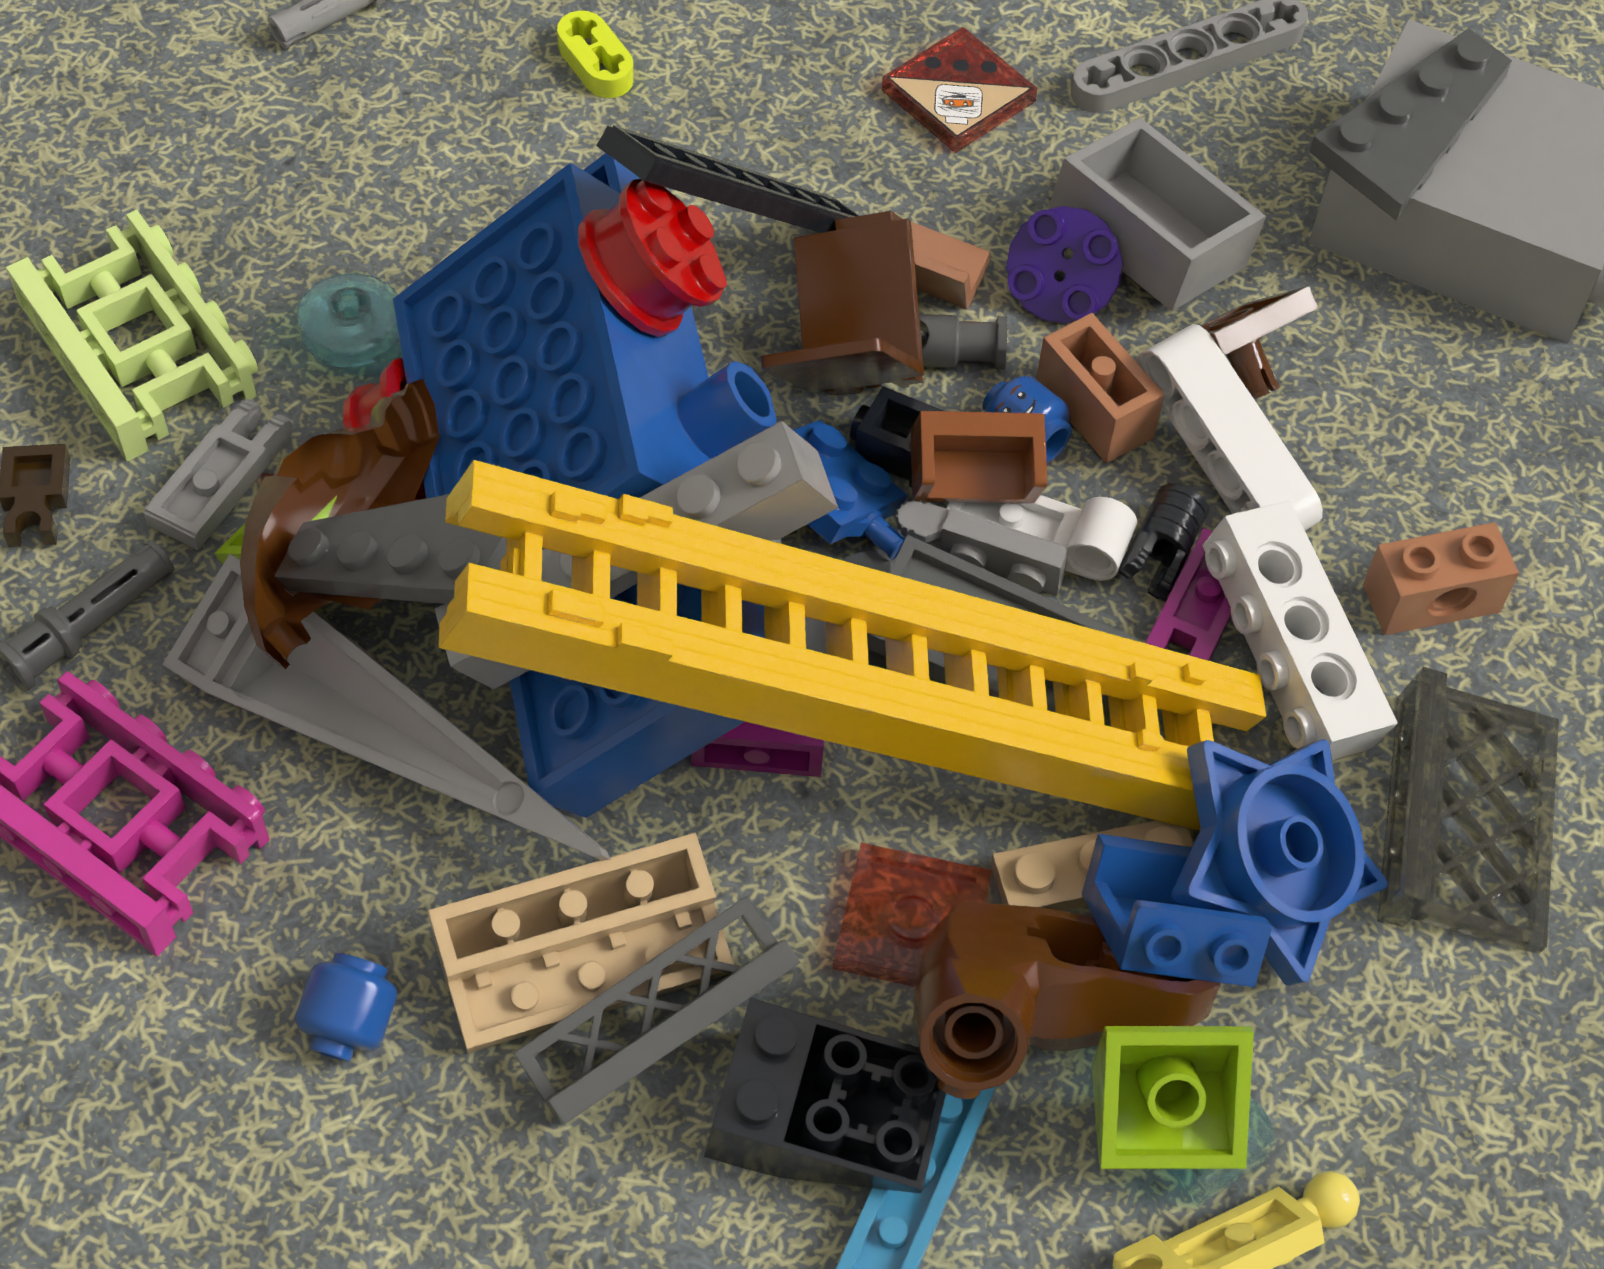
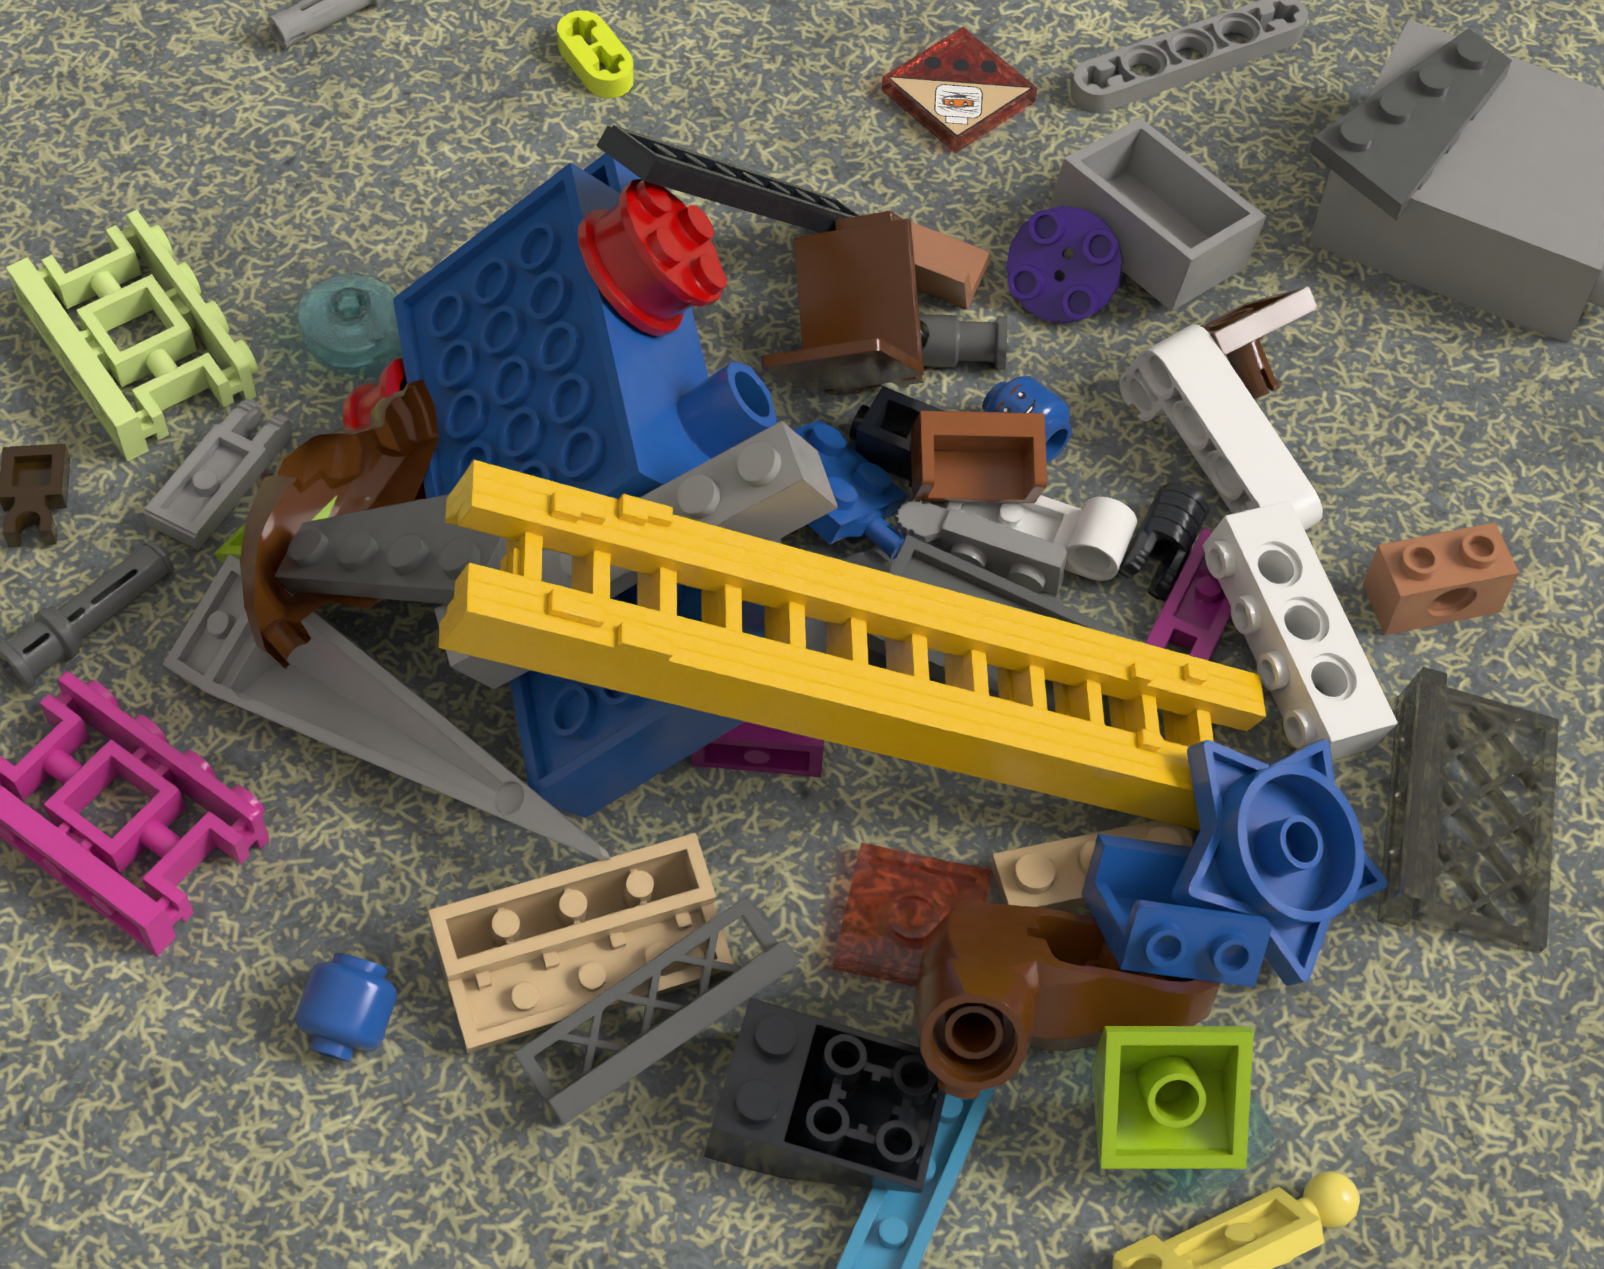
nougat brick [1036,313,1165,463] -> none

